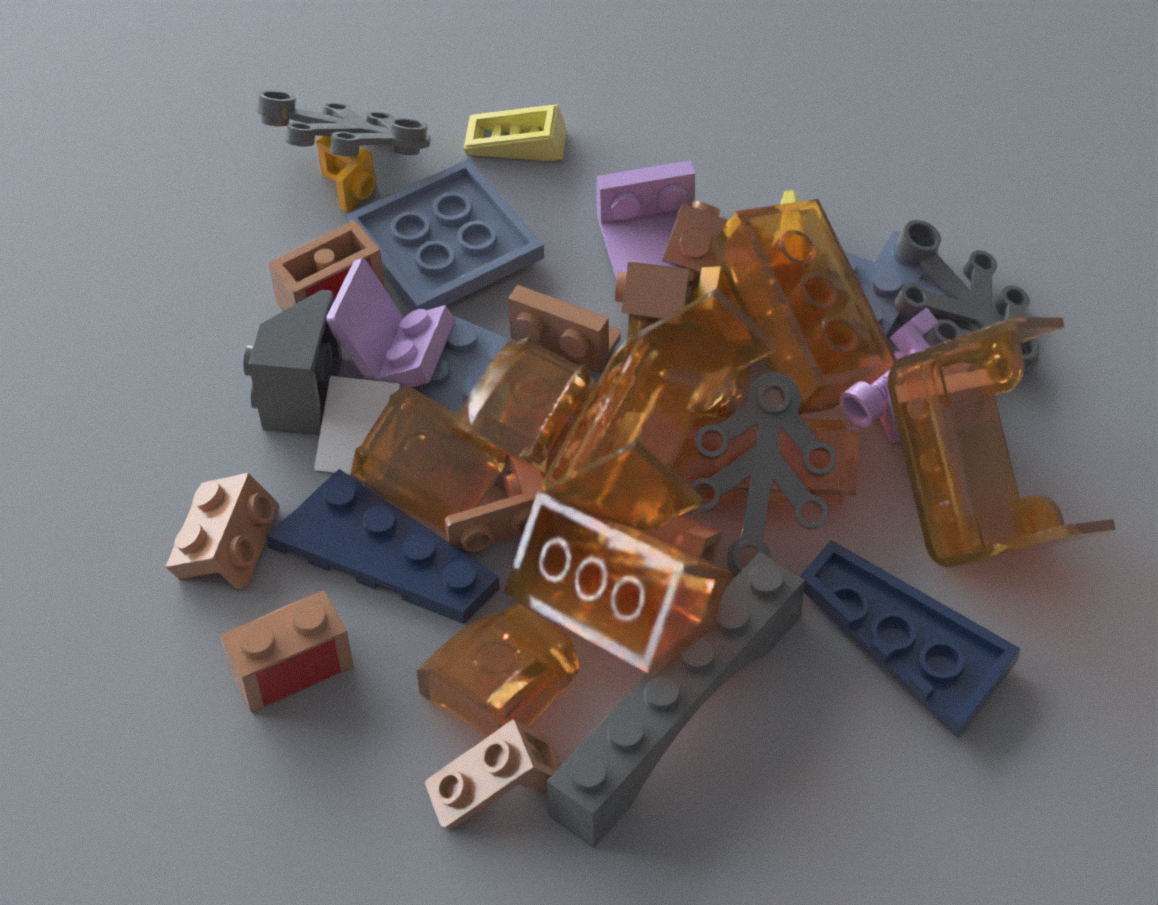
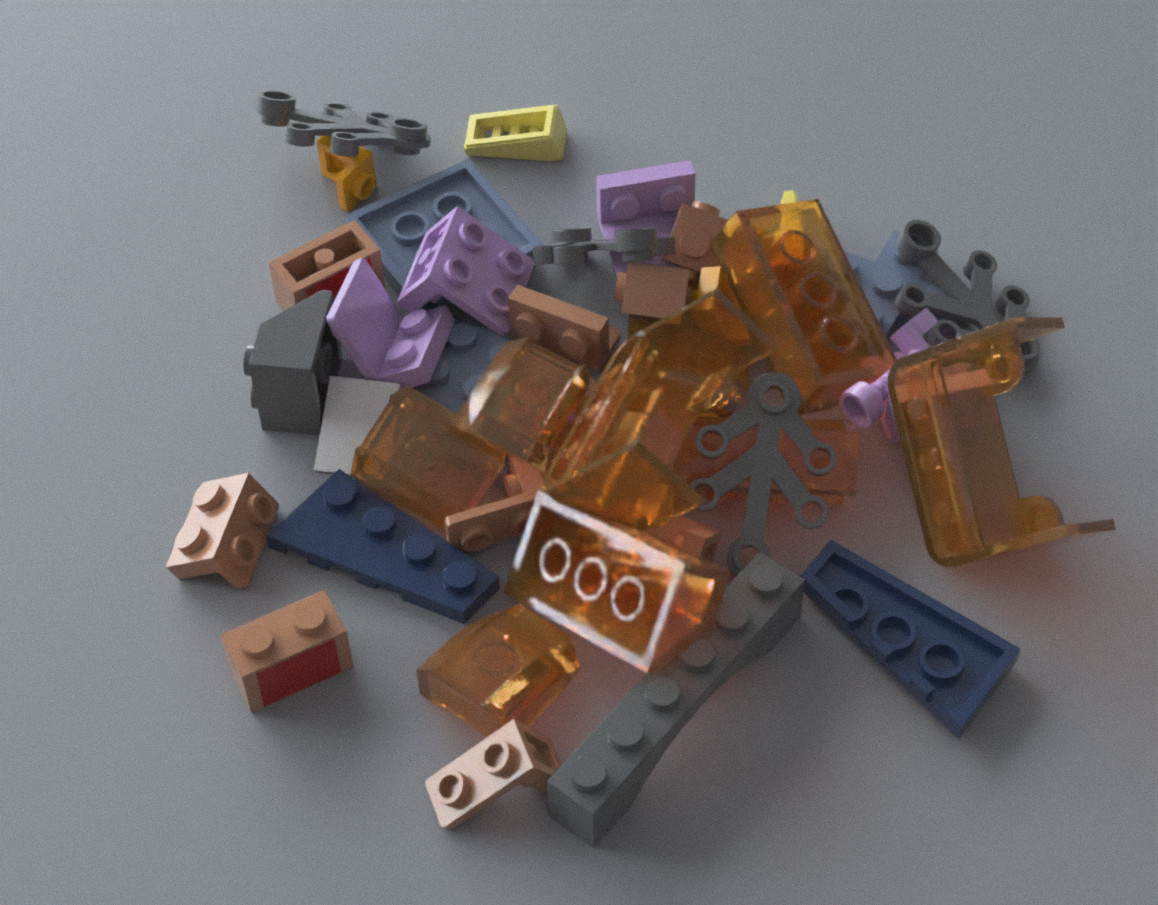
none -> lavender bracket [396,206,534,336]
none -> dark grey plant [533,228,676,265]

